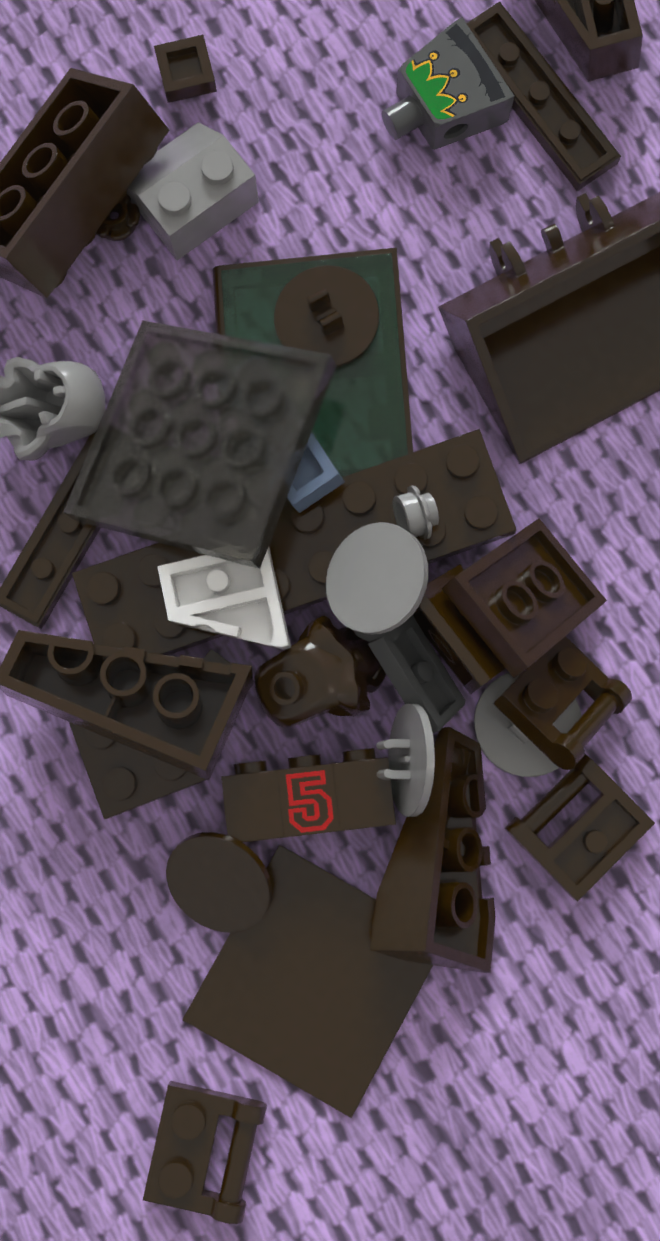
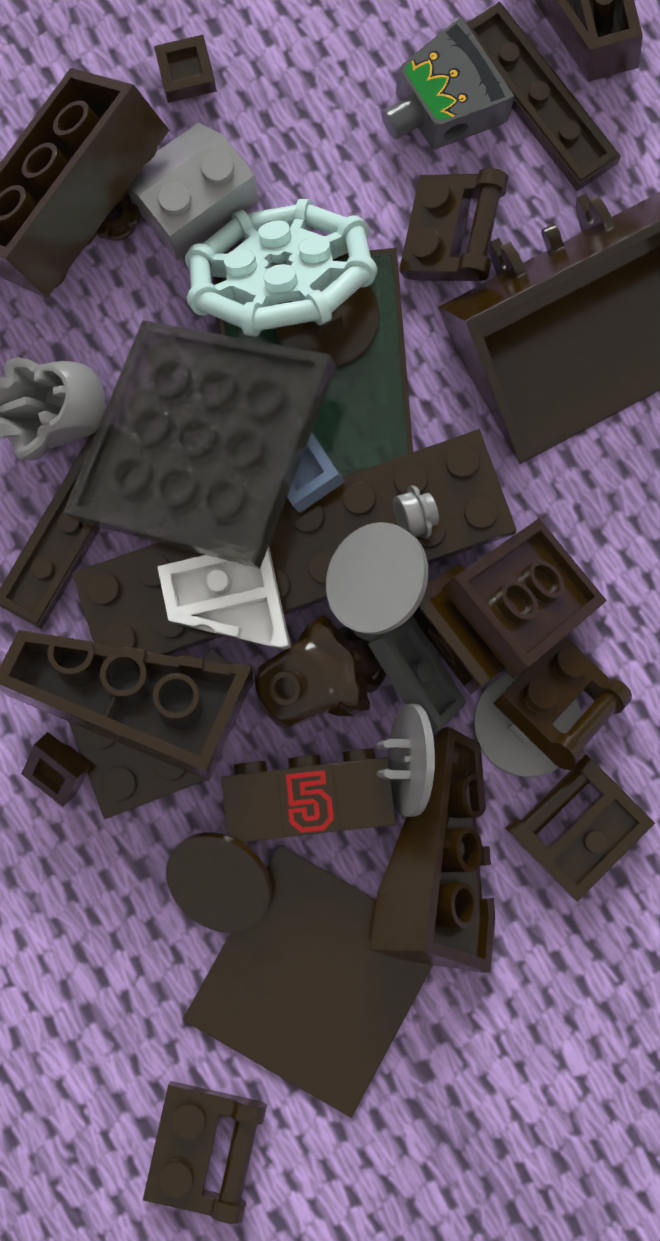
none -> dark brown plate [21,732,90,807]
none -> light aqua plate [185,199,377,336]
none -> dark brown plate [399,168,509,281]

